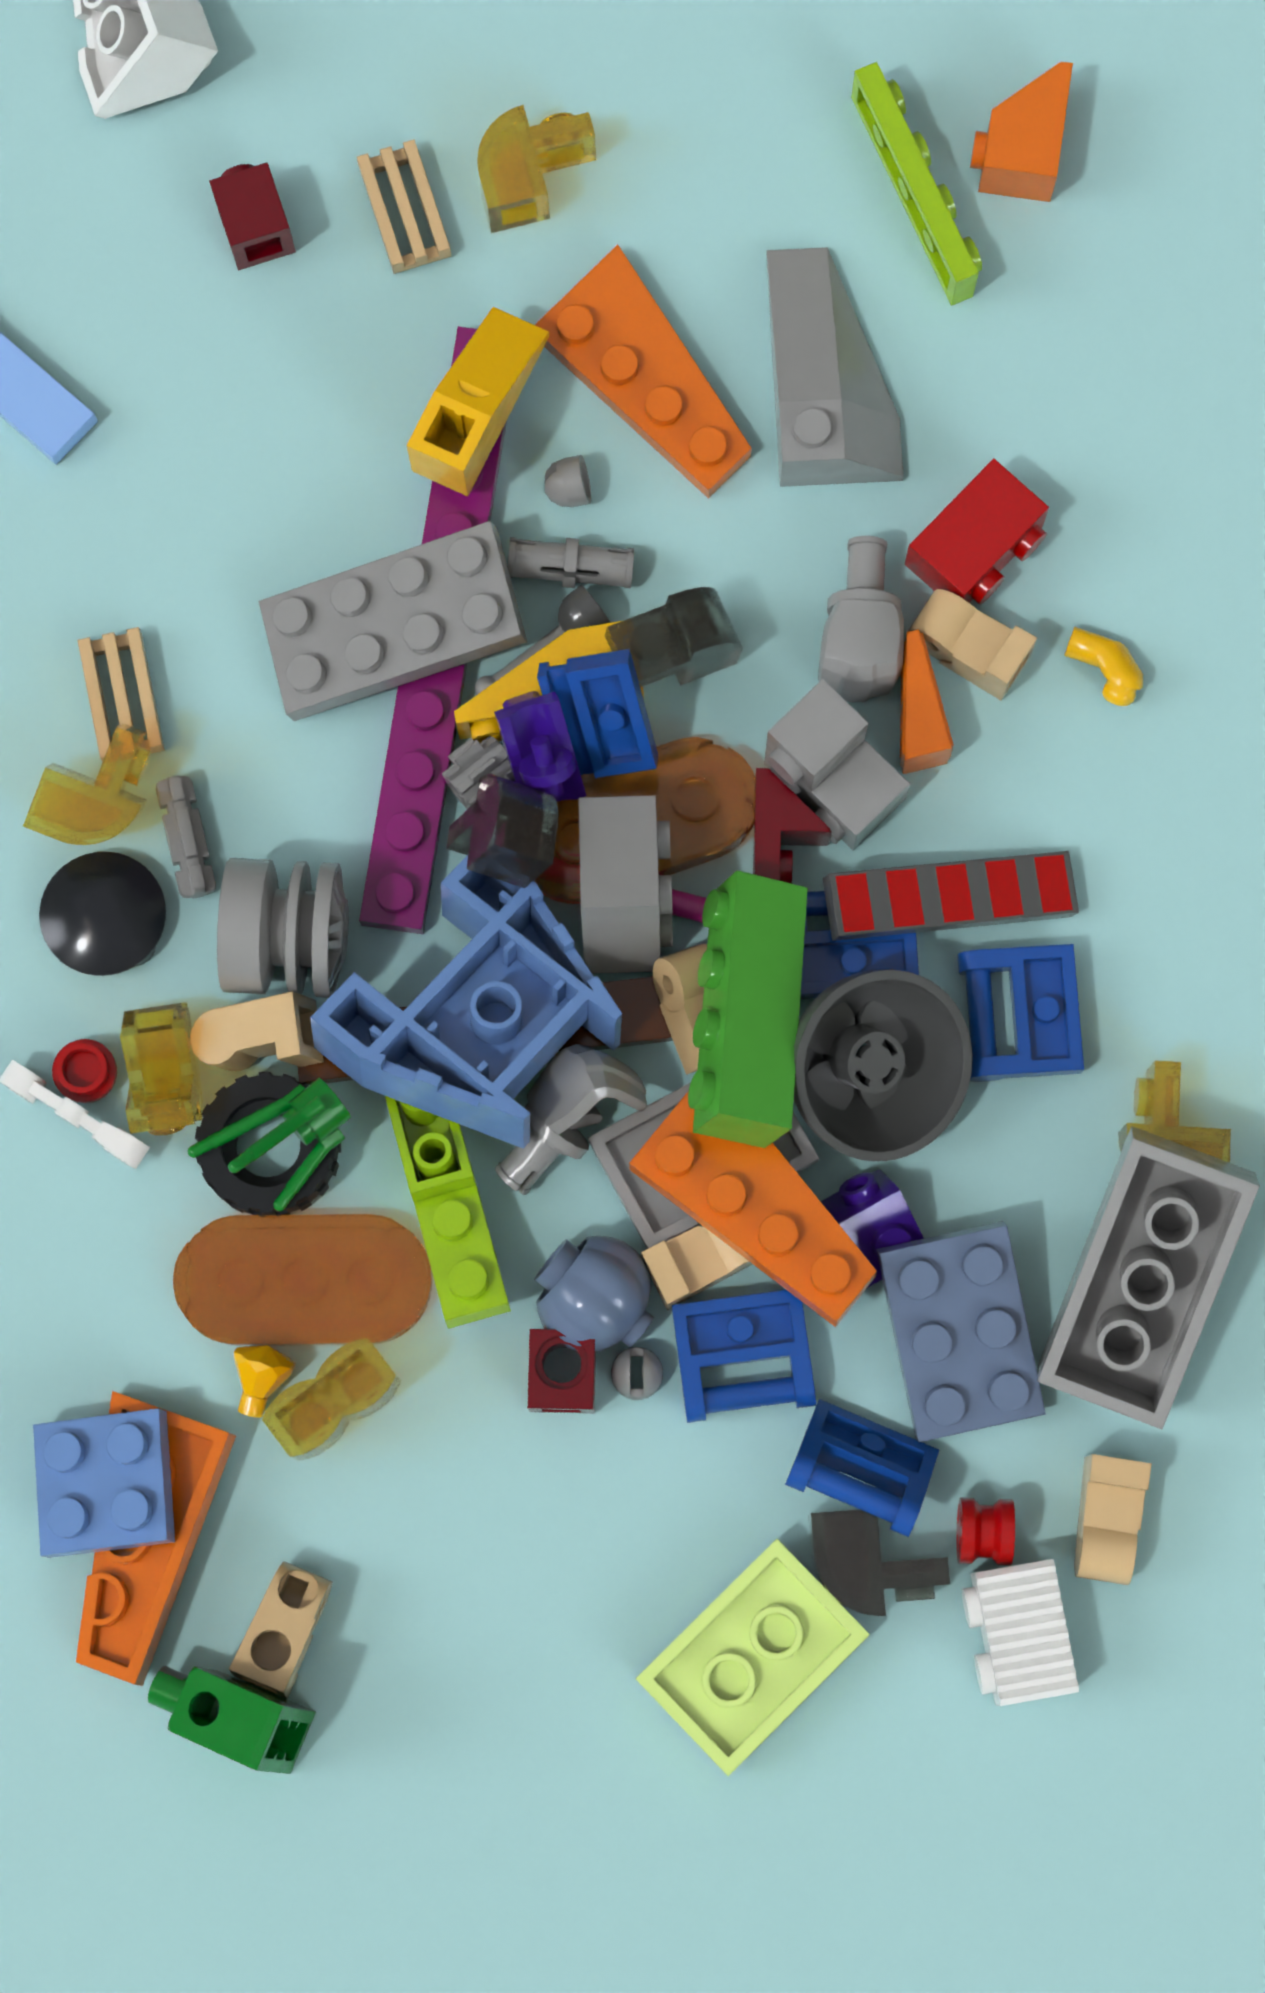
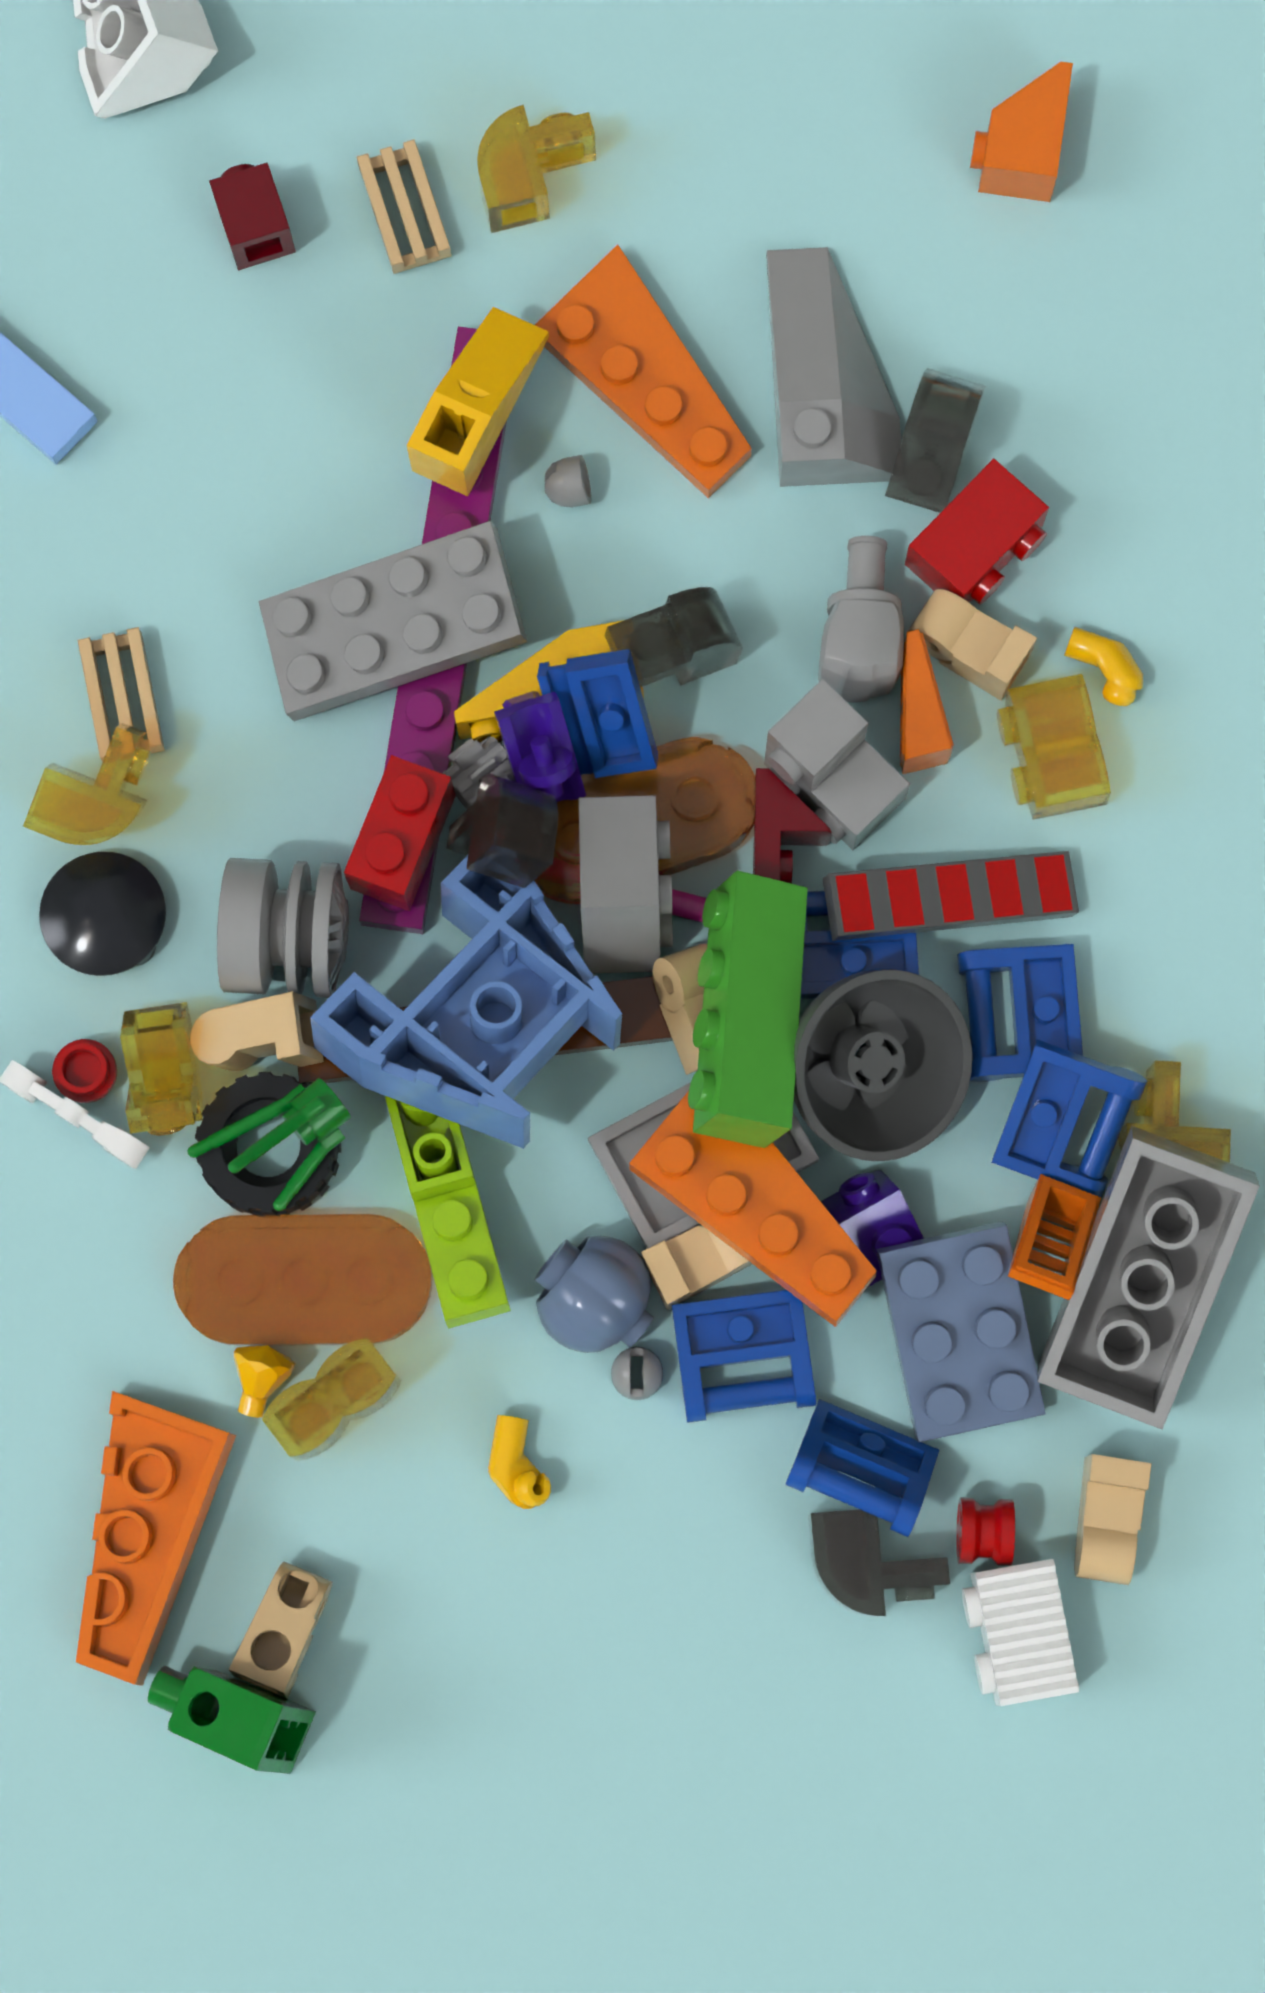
medium blue plate [33,1408,175,1558] -> none
light grey axle [155,775,216,899] -> none
dark grey hinge [475,585,610,695] -> none
light grey piece [495,1044,647,1195] -> none
light grey pin [508,537,634,589] -> none
dark red brick [527,1324,596,1414] -> none
yellowish green plate [635,1539,870,1776] -> none
lime plate [851,62,982,306] -> none
none -> red brick [344,755,456,911]
none -> yellow arm [488,1415,551,1509]
none -> clear smoke brick [885,368,986,513]
none -> blue plate [991,1039,1147,1198]
none -> clear yellow brick [997,674,1111,820]
none -> orange slope [1008,1174,1101,1300]

